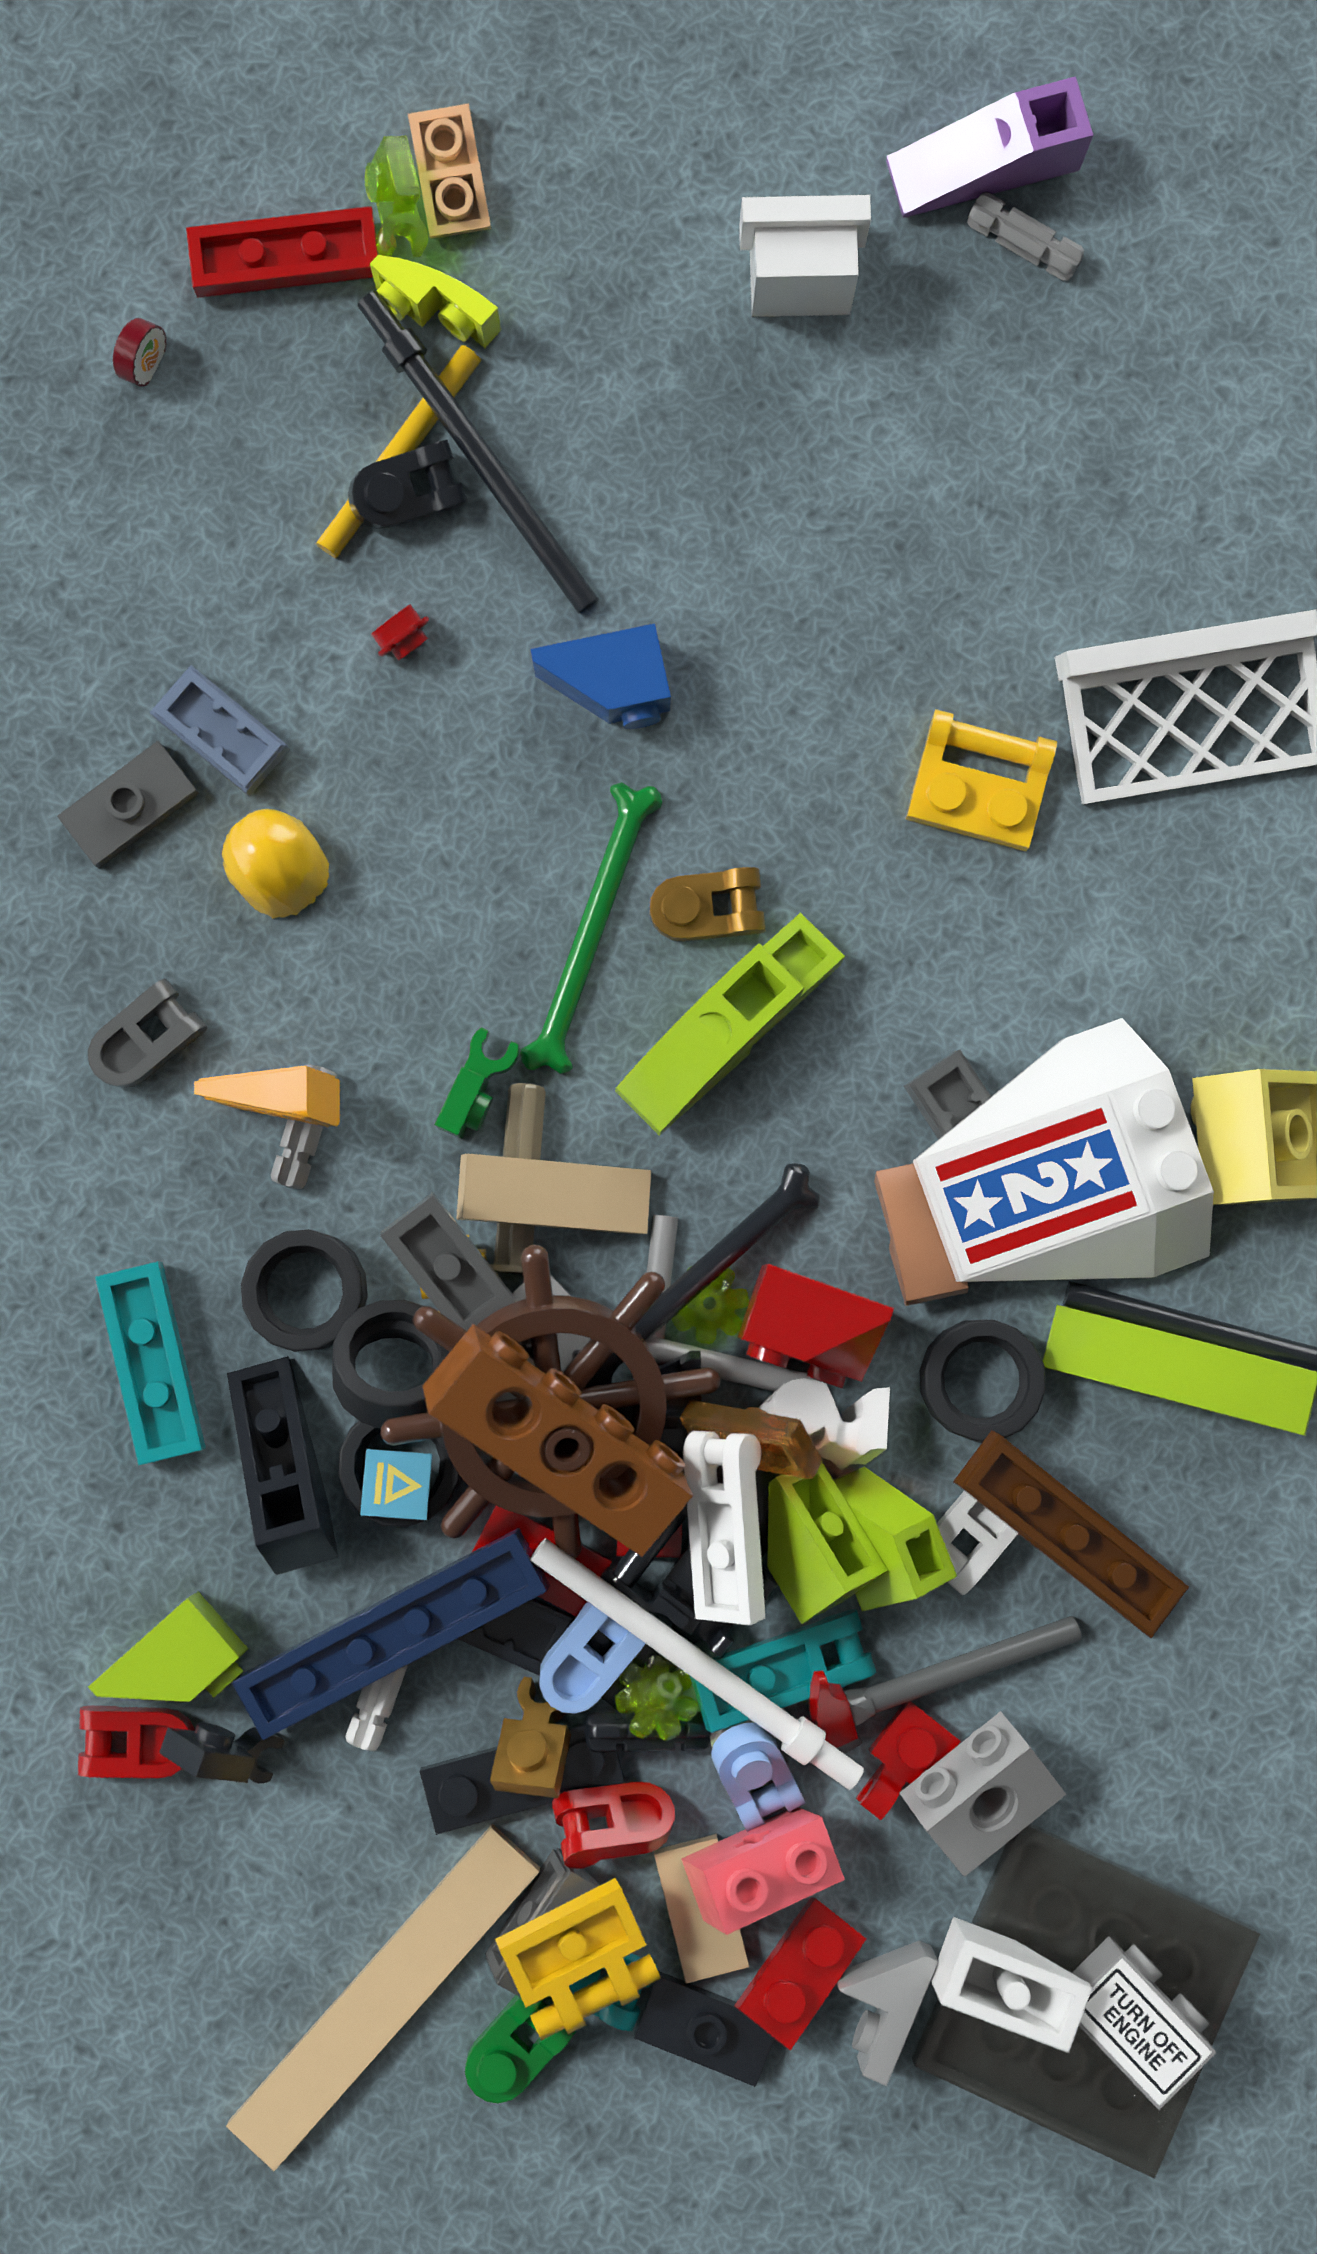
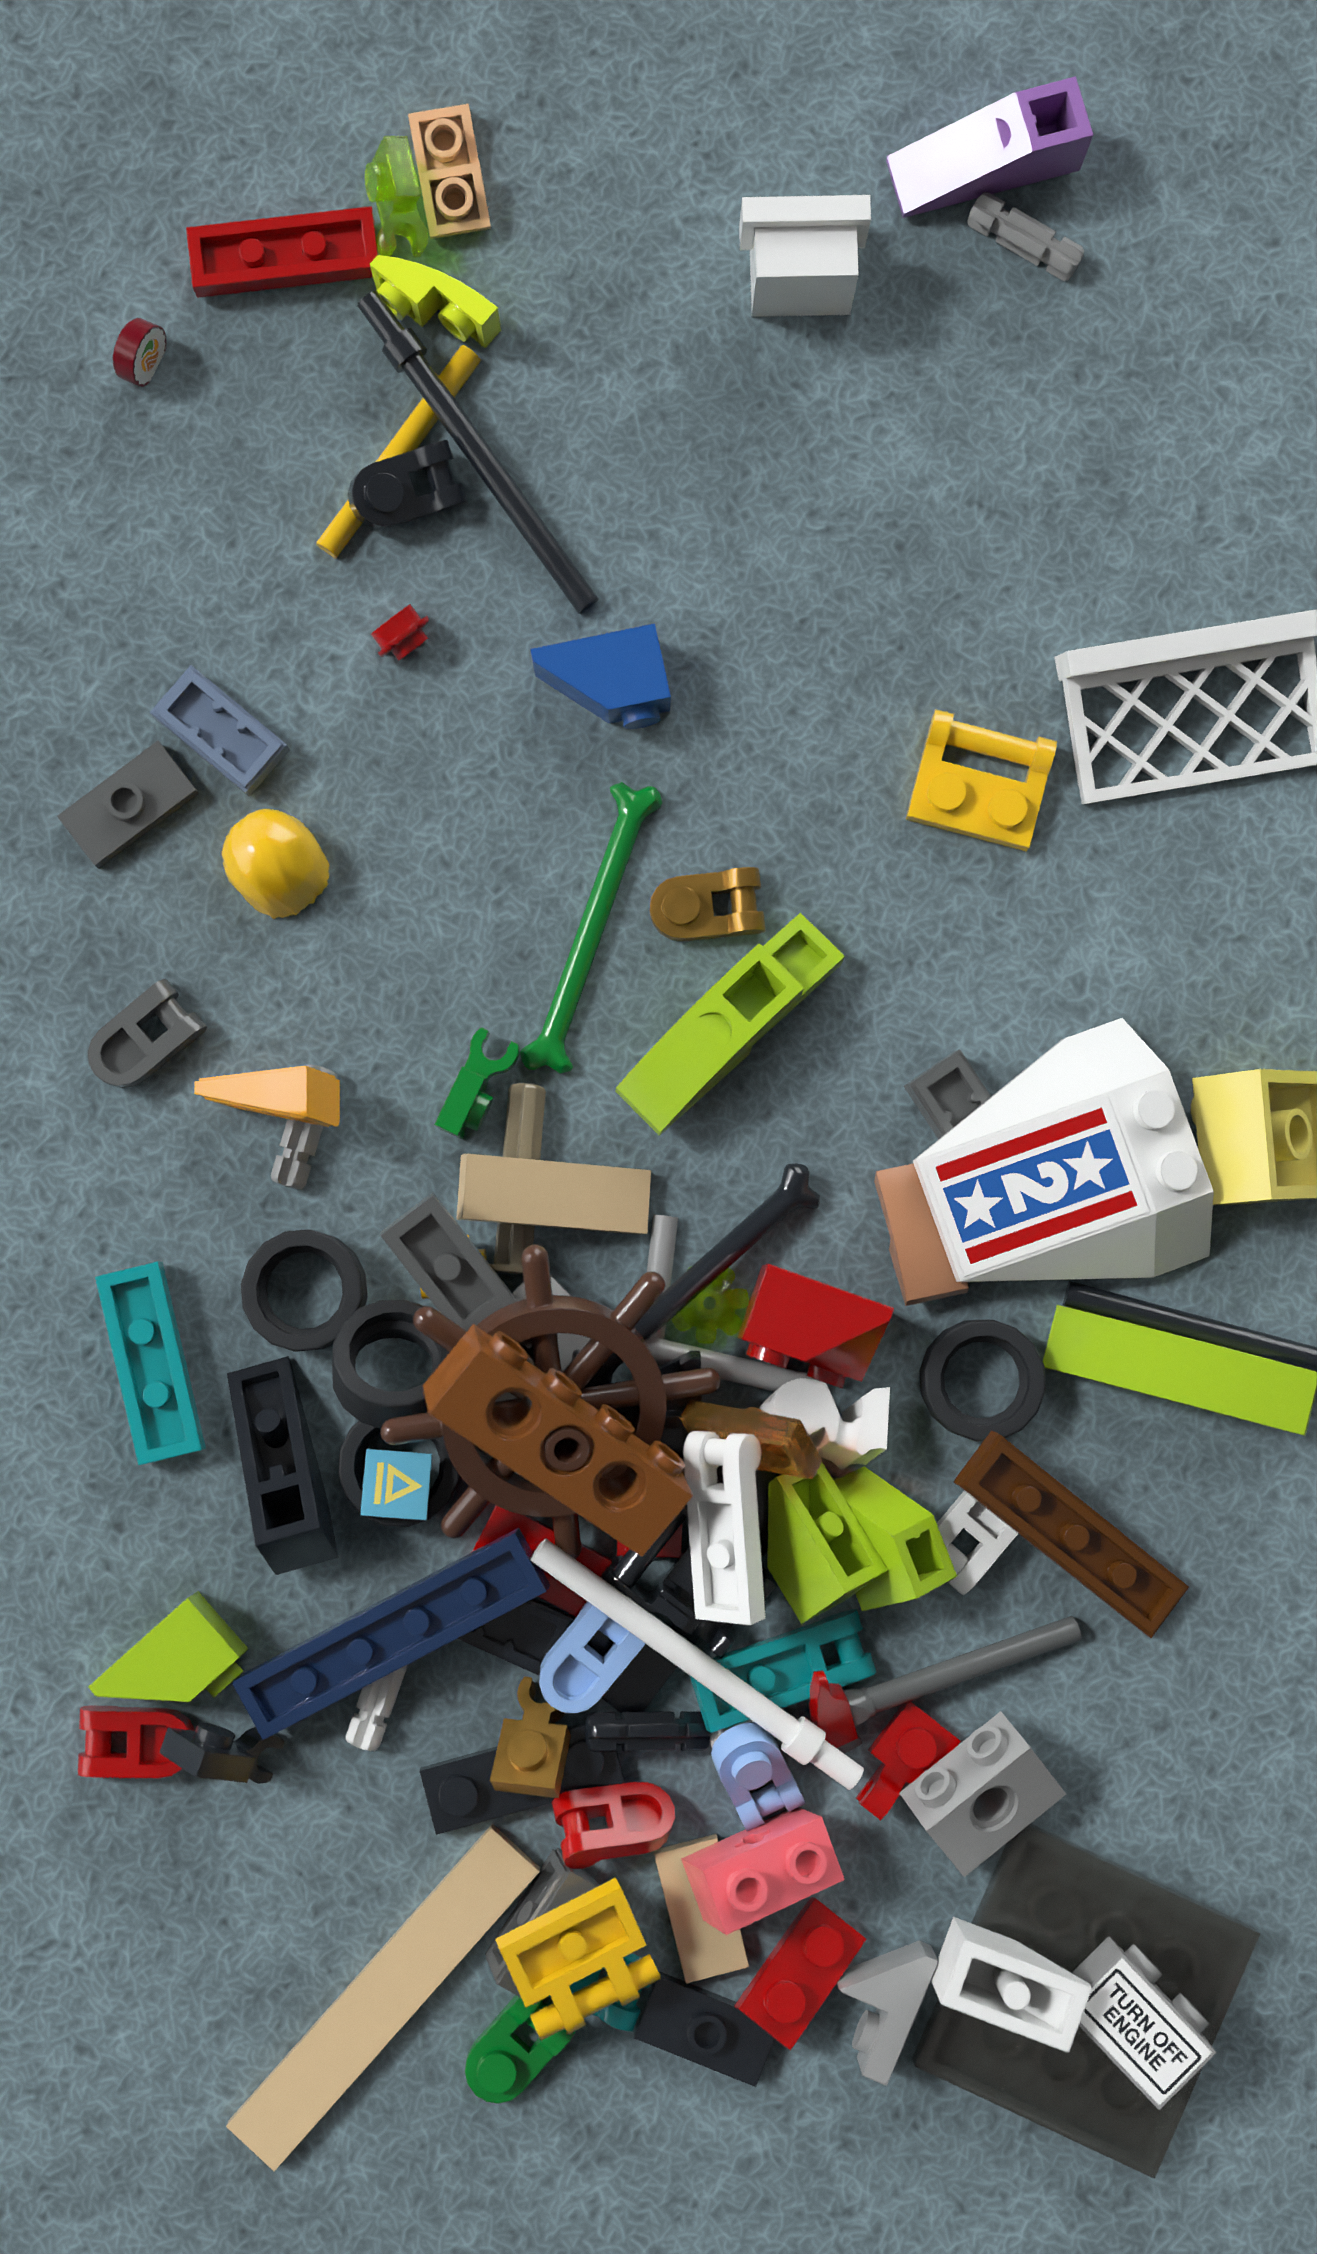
clear neon green plant [615,1655,698,1741] -> none

